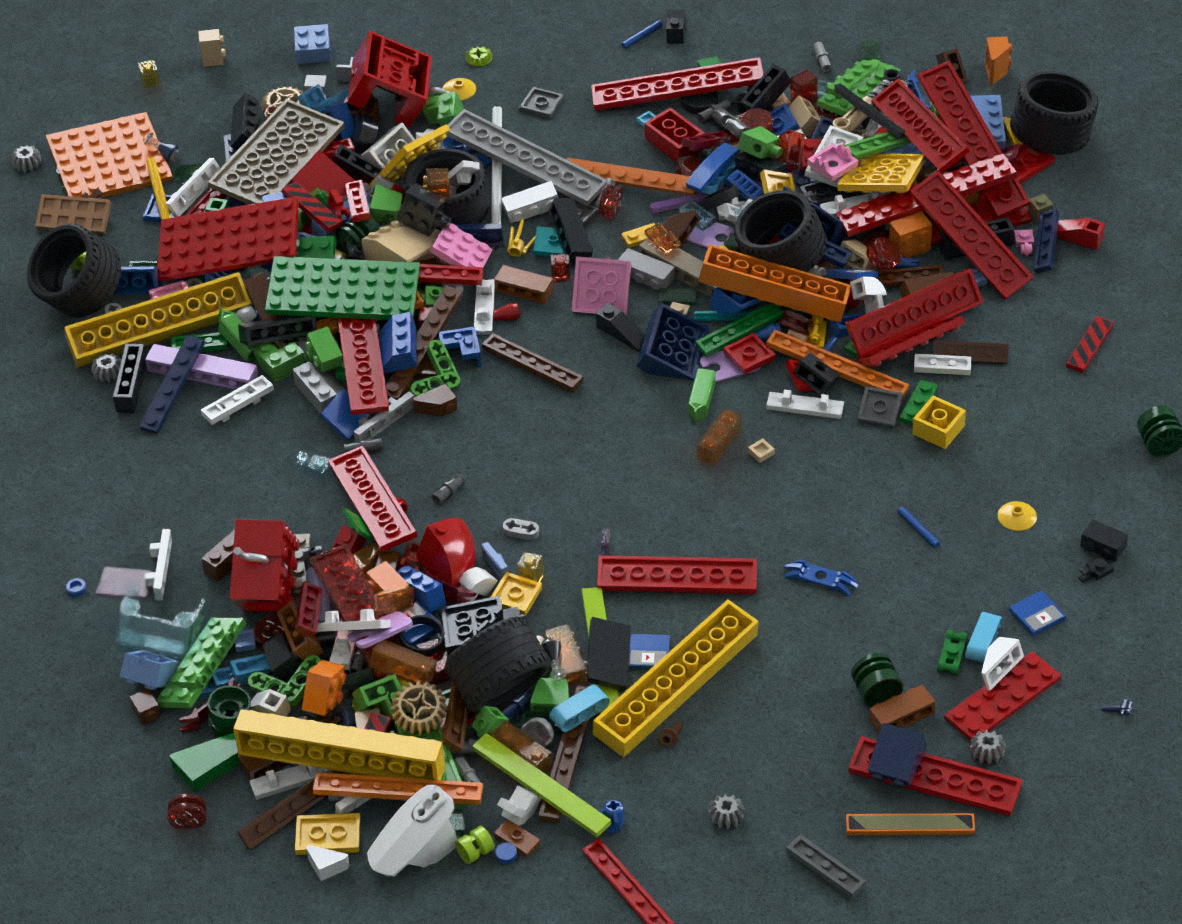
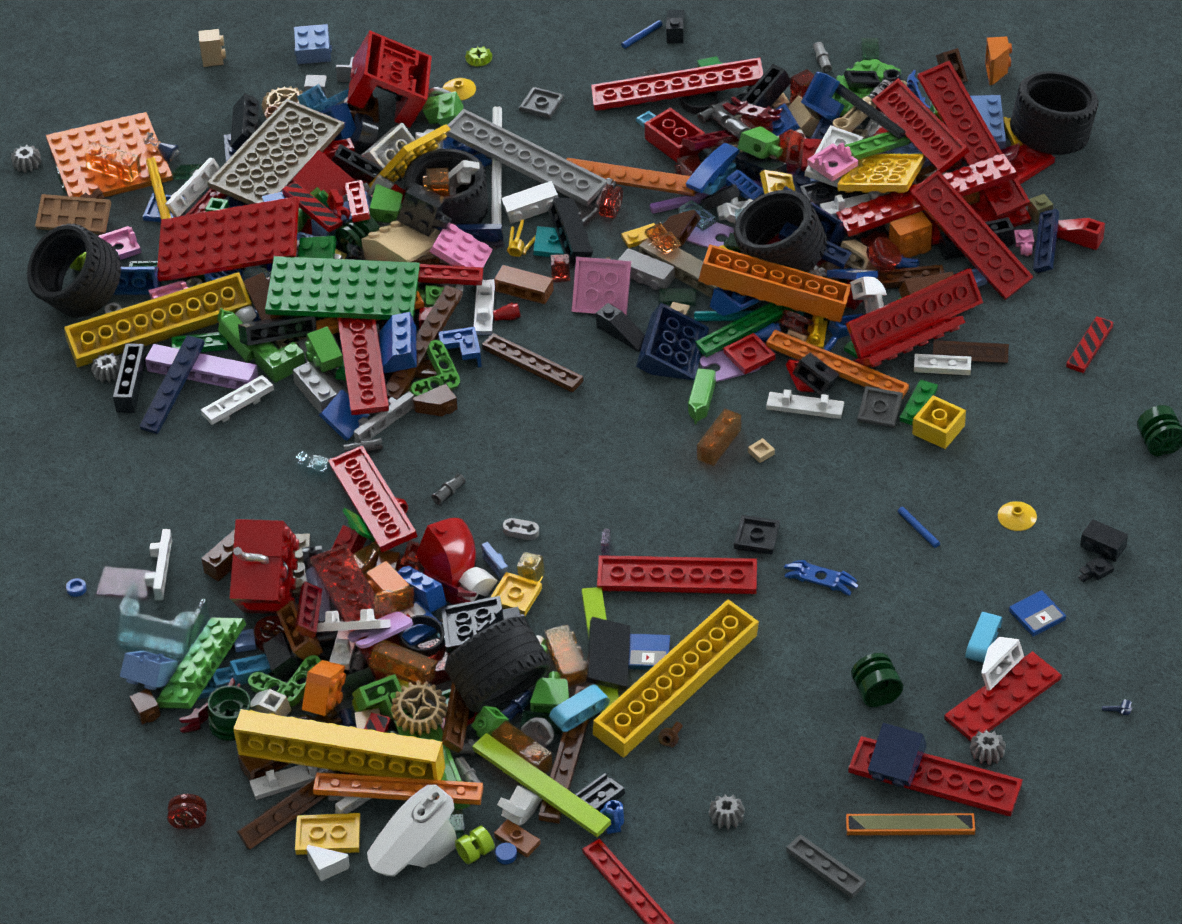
clear yellow brick [138,60,160,88] -> none
slope [169,733,239,792] -> none
piece [541,638,566,681] -> none
dark orange brick [869,685,936,733] -> none
green plate [937,629,968,675] -> none
none -> clear orange brick [84,142,141,182]
none -> bright pink piece [98,226,141,260]
none -> plate [575,773,625,812]
none -> dark red piece [722,96,782,123]
none -> black plate [734,515,780,555]
none -> blue panel [801,71,845,120]
none -> black tile [843,70,881,88]

